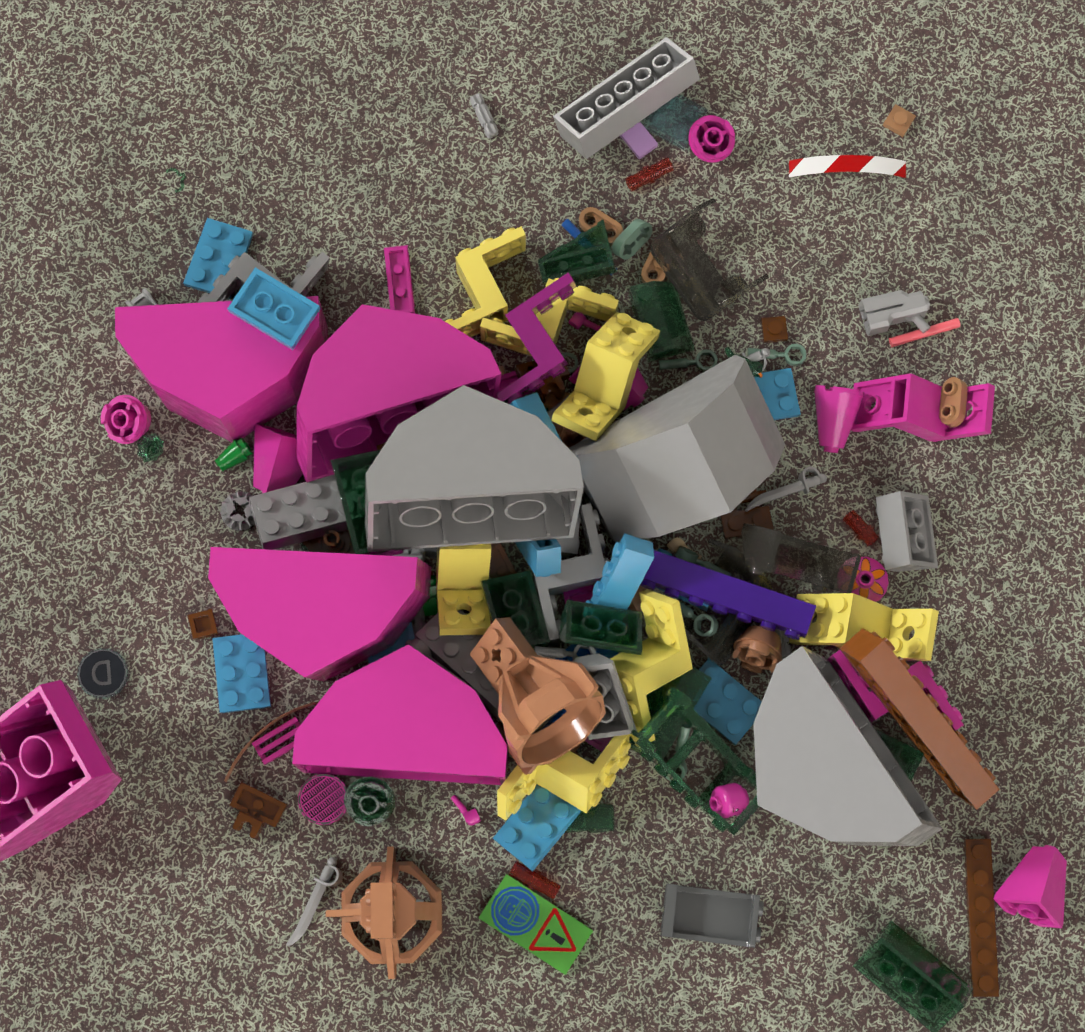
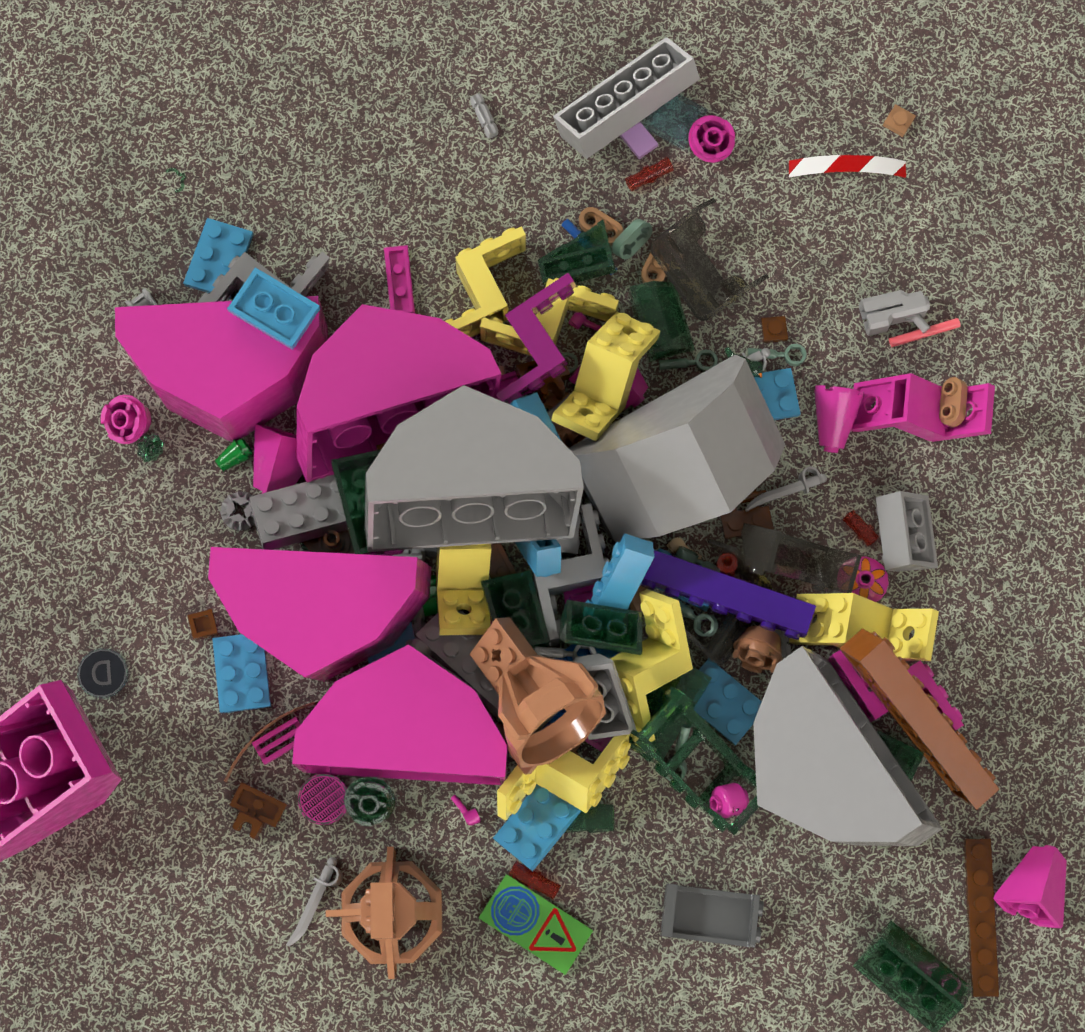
none -> clear red pin [717,553,738,577]

